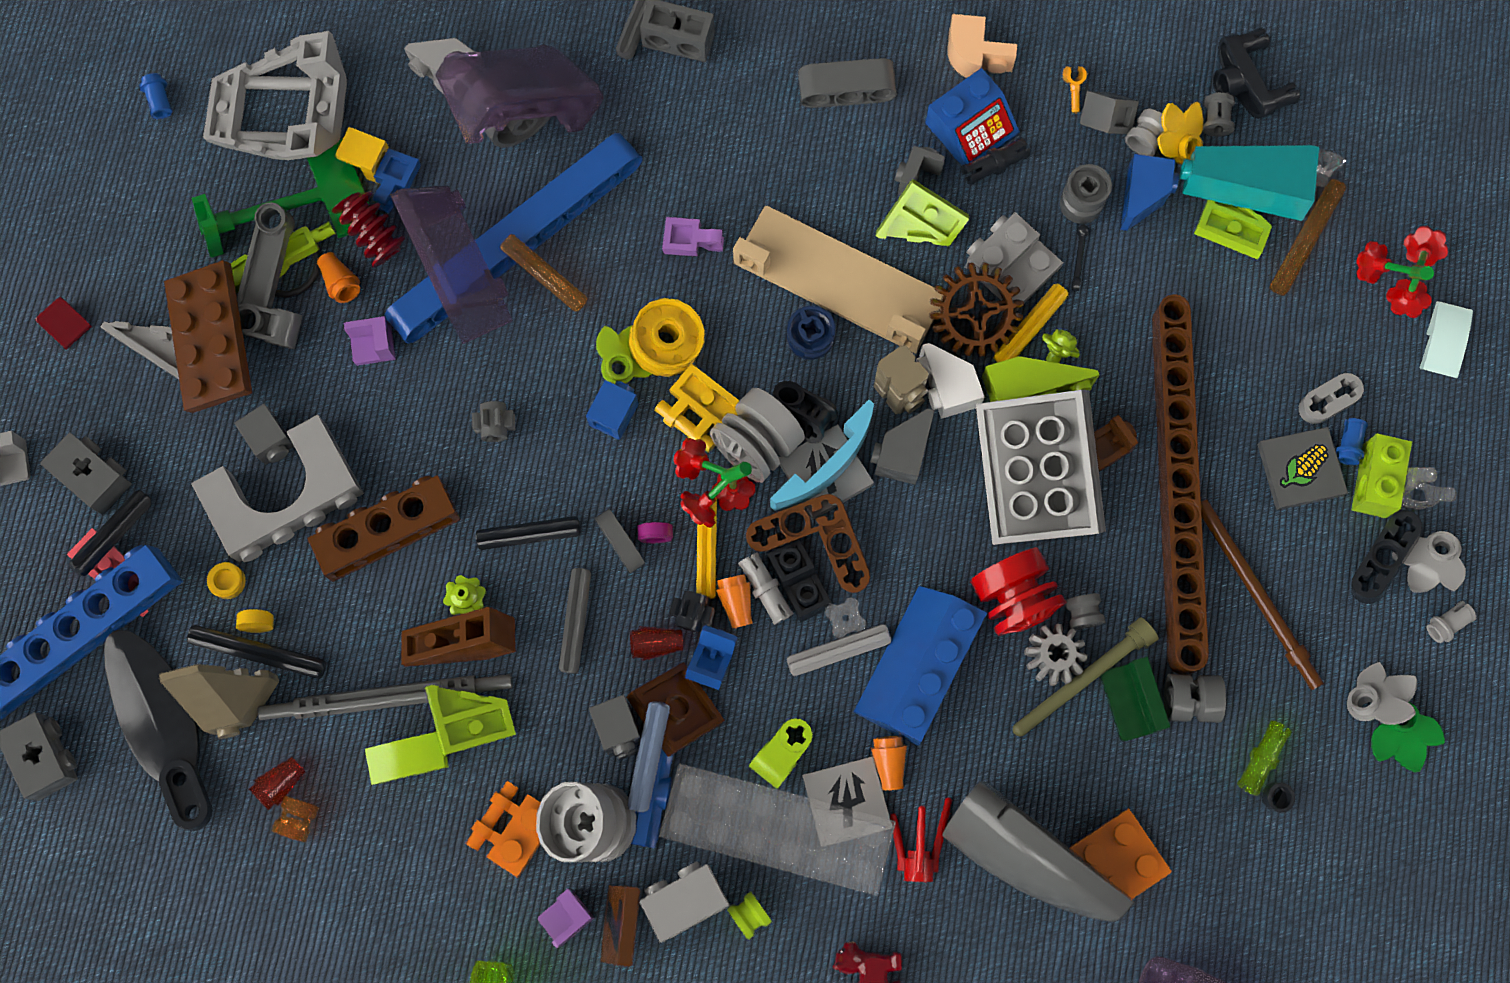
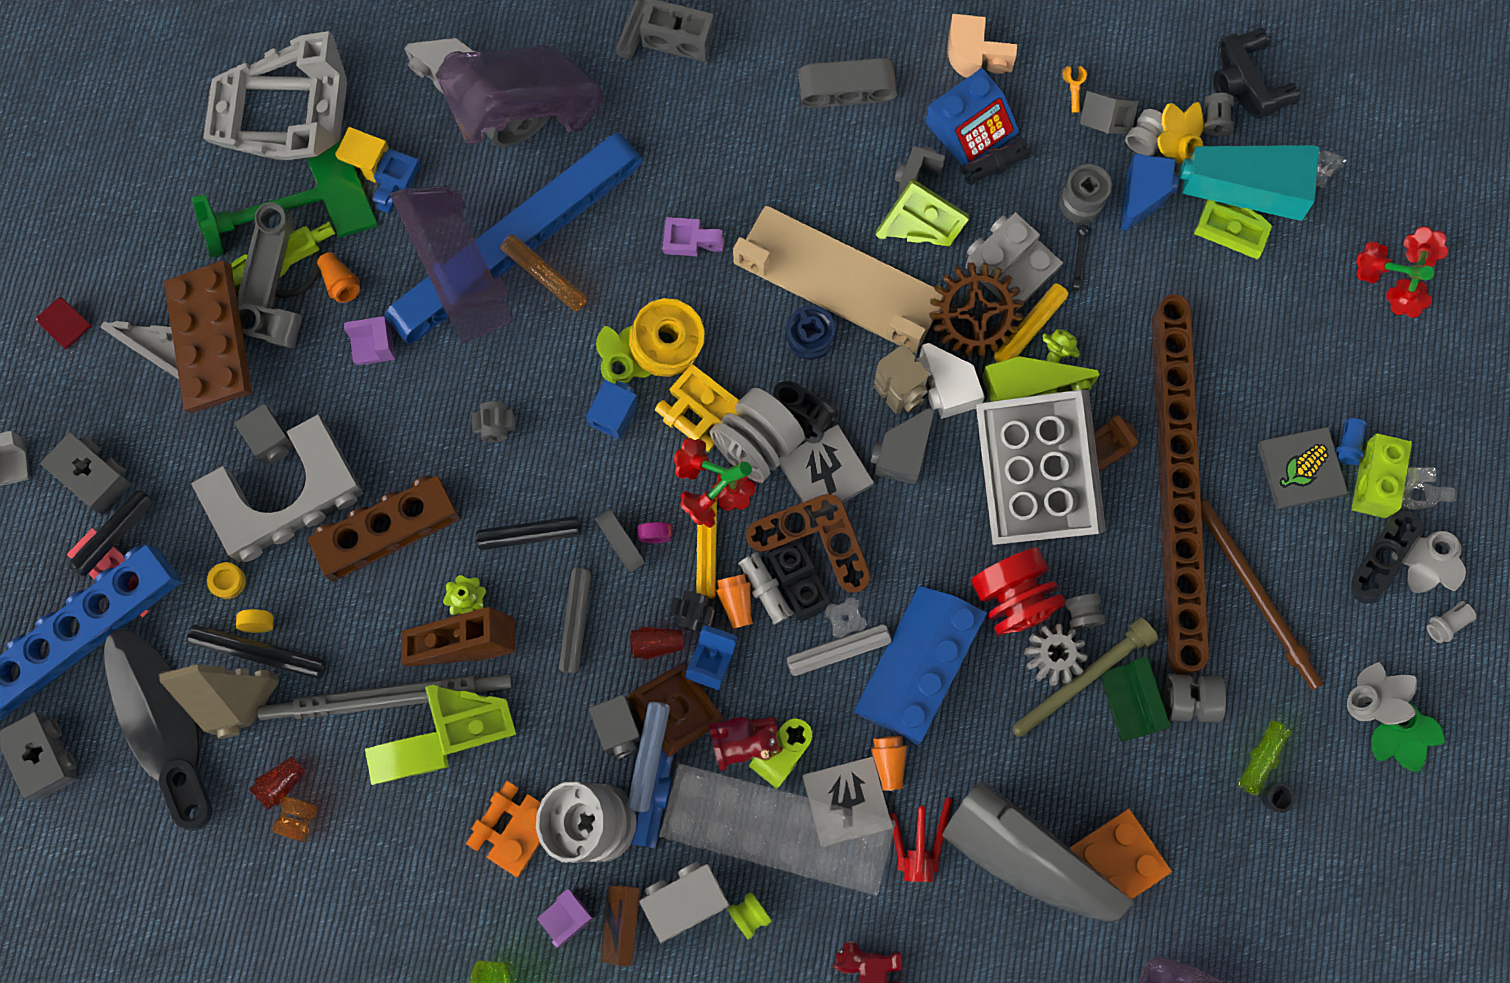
blue pin [139,73,173,119] -> none
dark red piece [332,191,405,268] -> none
medium azure slope [770,400,874,511] -> none
clear orange axle [1270,179,1346,296] -> none
light grey beam [1299,373,1364,424] -> none
light aqua slope [1419,301,1473,378] -> none
none -> dark red animal [709,716,783,771]

